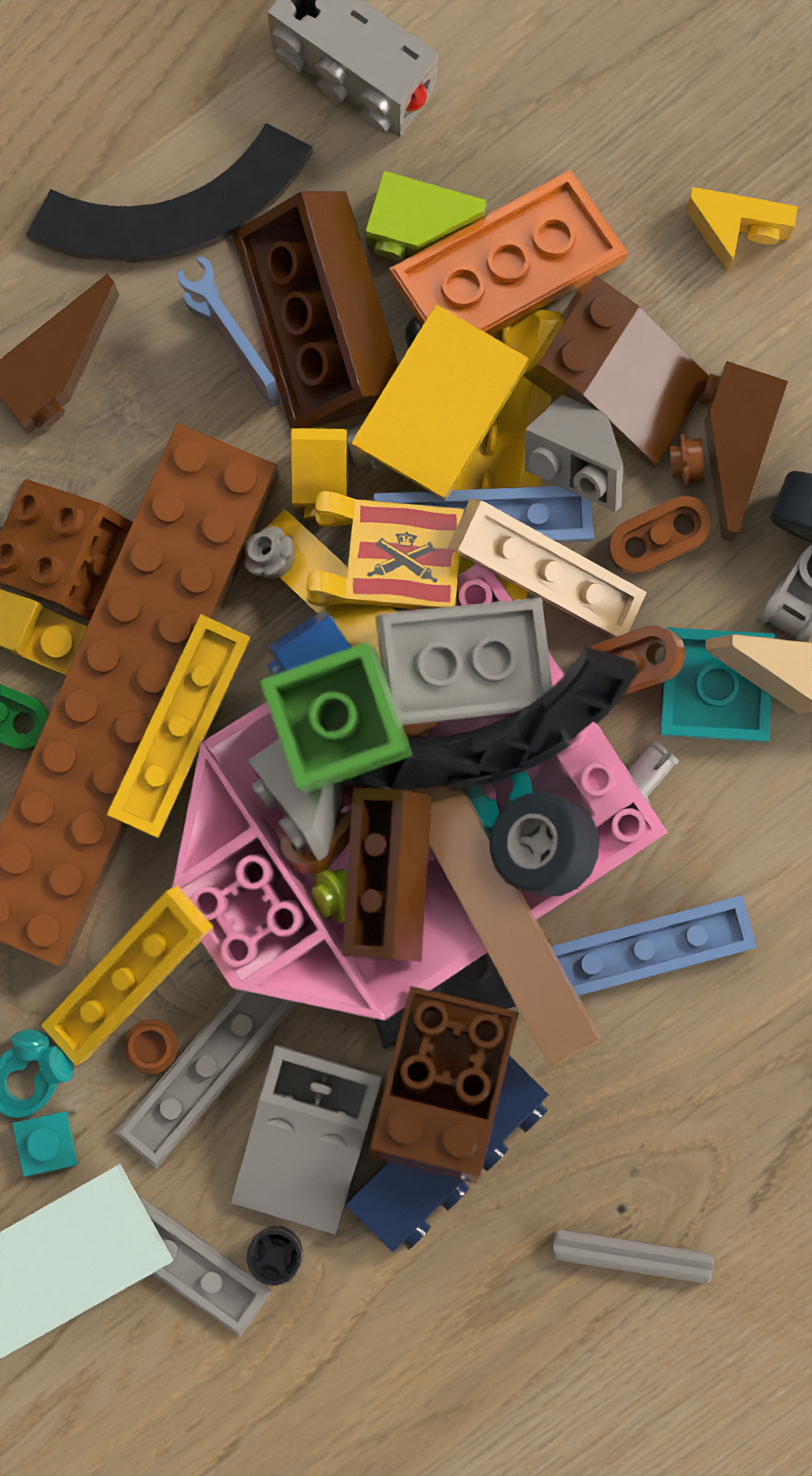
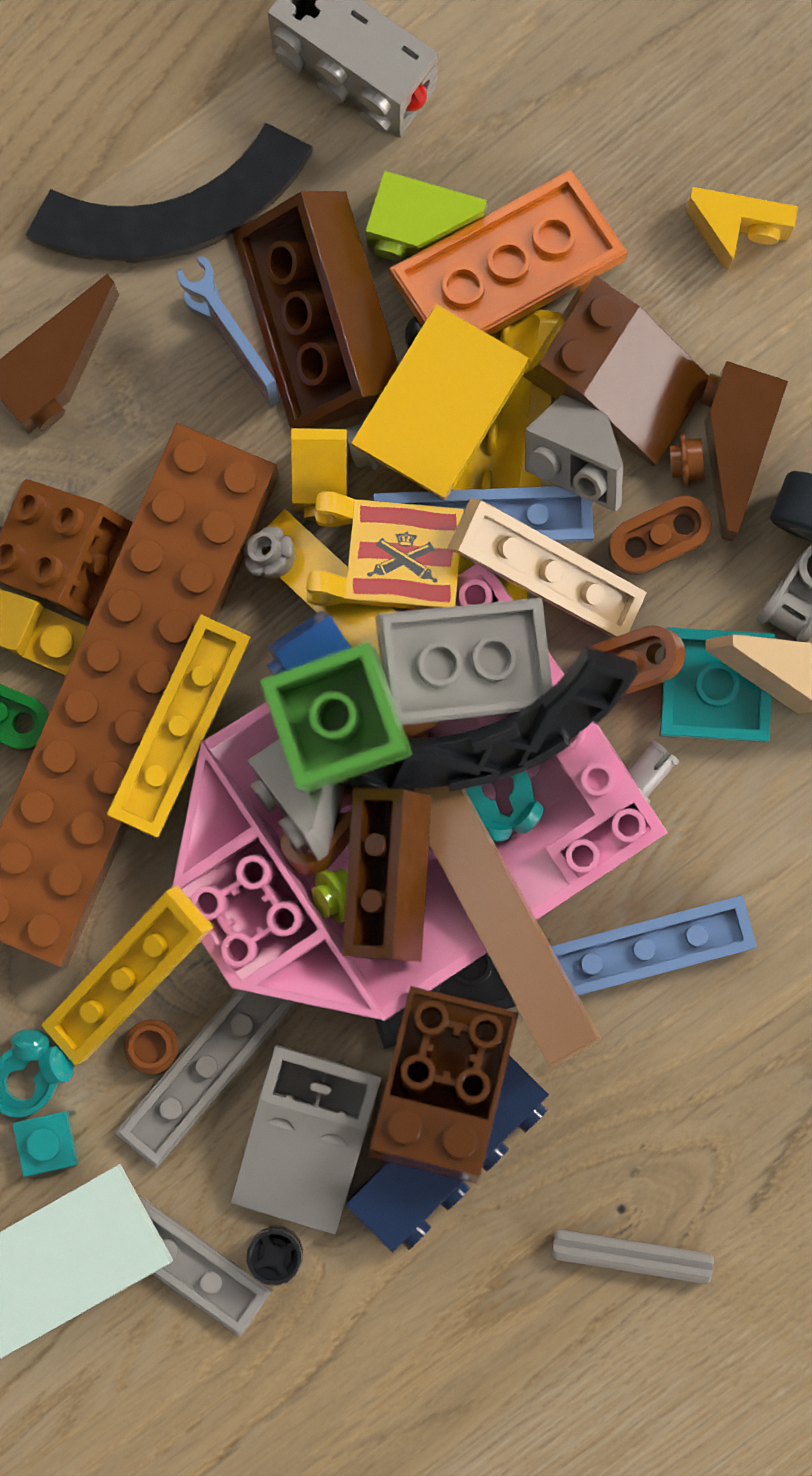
black wheel [490,793,600,896] -> none

